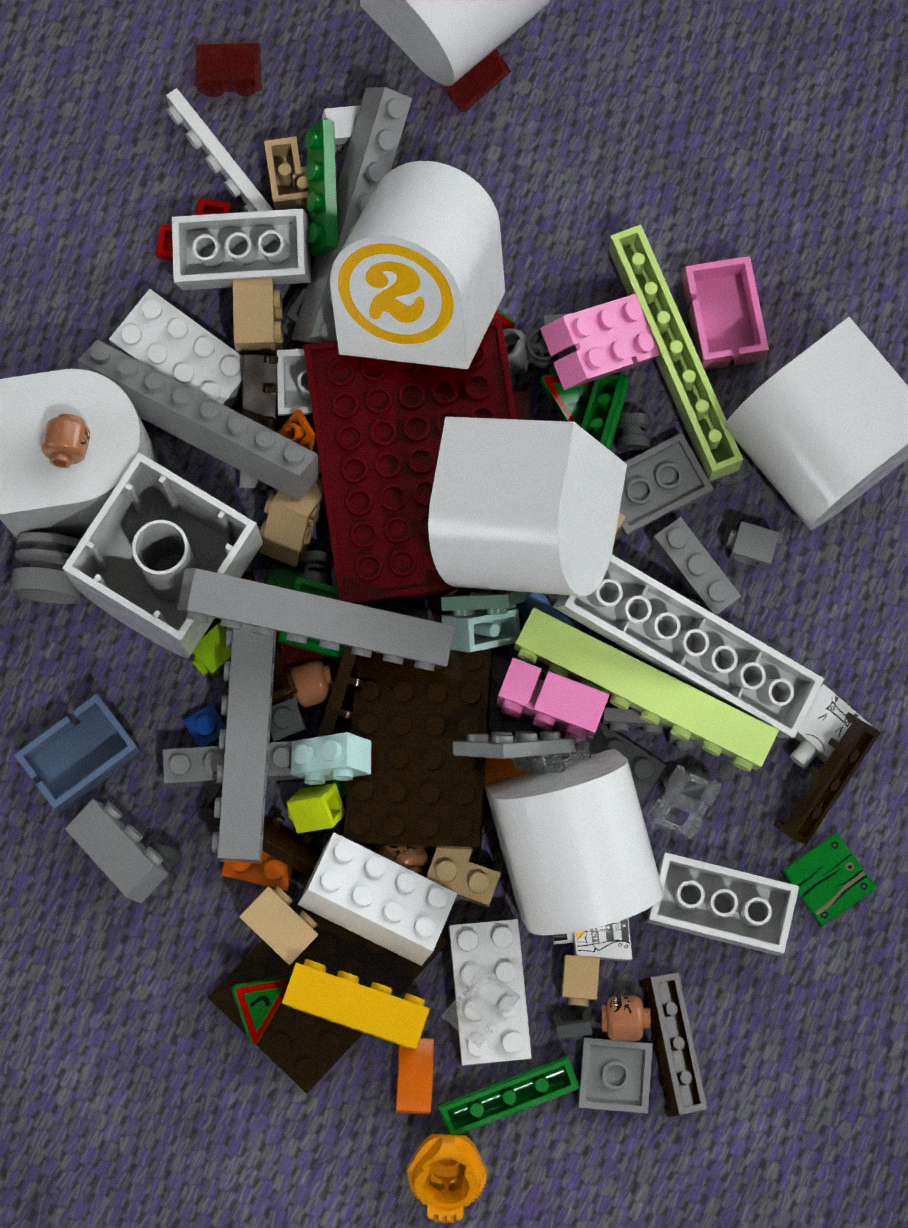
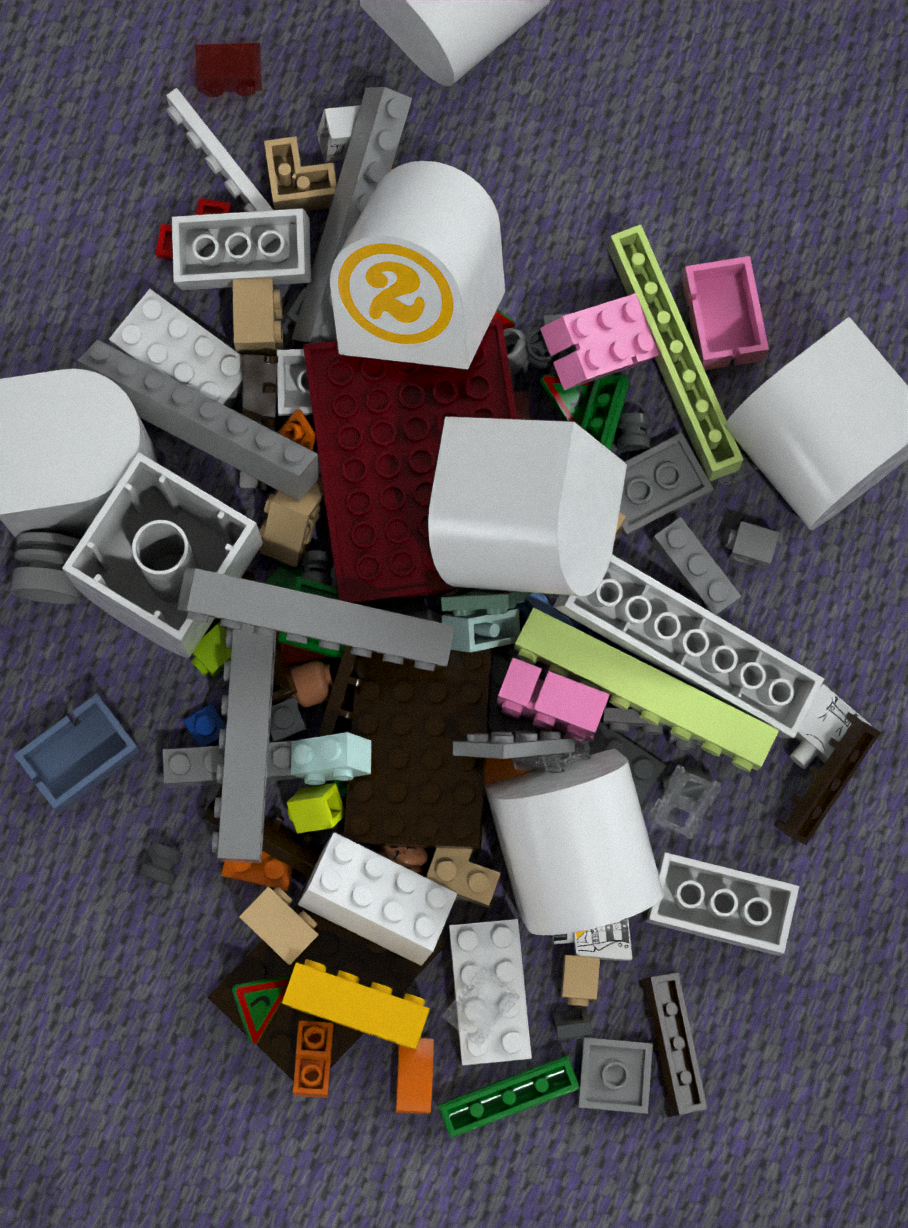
nougat head [41,413,90,468] -> none
light grey brick [65,799,169,903] -> none
green plate [305,119,338,257] -> none
light orange helmet [406,1134,488,1223] -> none
clear red plate [442,49,511,112] -> none
nougat head [601,996,651,1041] -> none
green tile [781,832,877,927] -> none
none -> orange slope [293,1020,334,1098]

